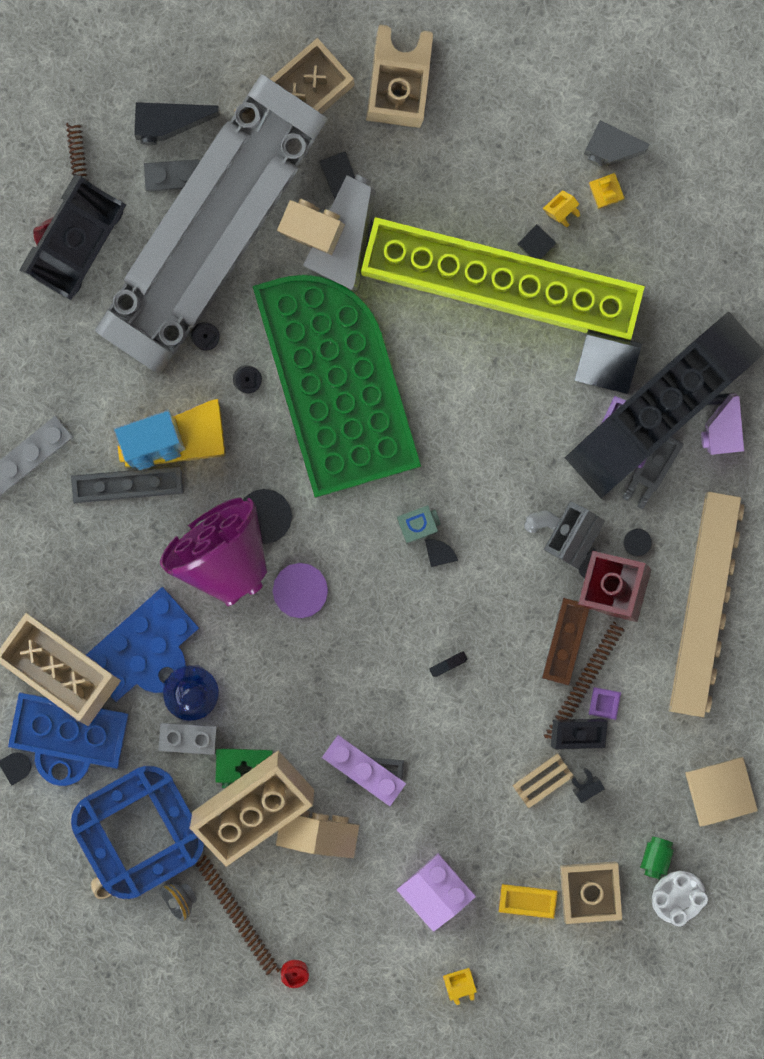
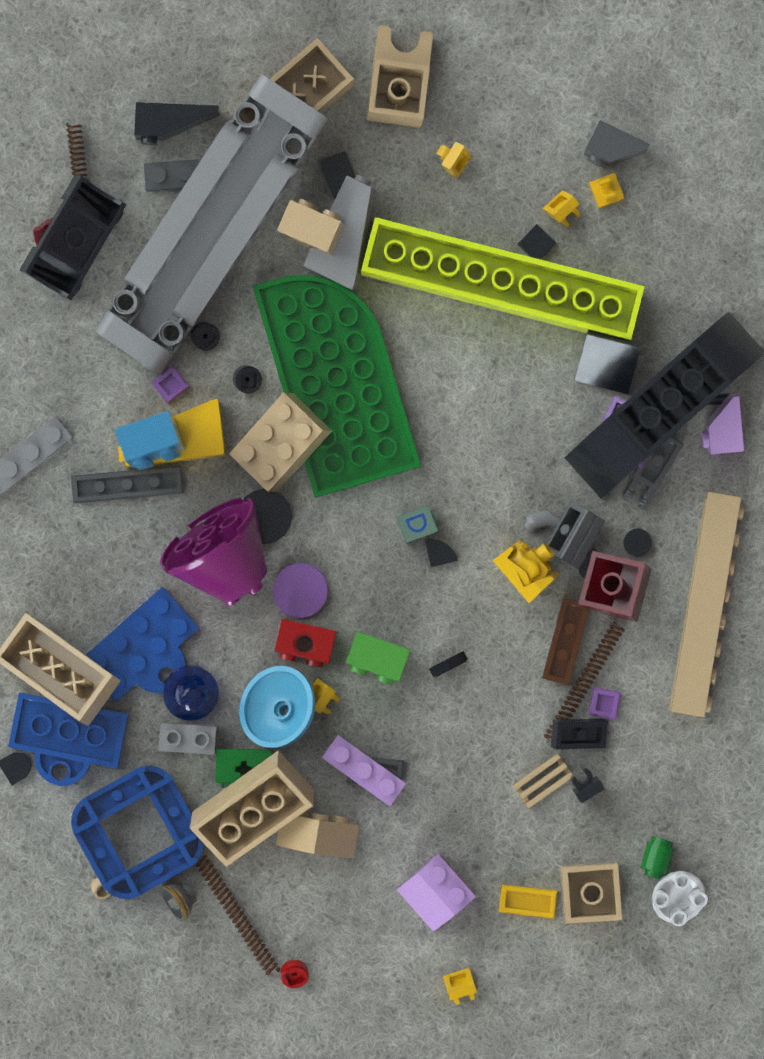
tan slope [685,757,758,827] -> none
none -> medium lavender tile [151,366,190,405]
none -> tan brick [229,392,332,492]
none -> medium azure dish [239,666,315,749]
none -> red brick [274,619,337,668]
none -> yellow tile [312,678,340,714]
none -> bright green brick [346,631,410,685]
none -> yellow tile [436,142,472,179]
none -> yellow brick [493,538,561,603]

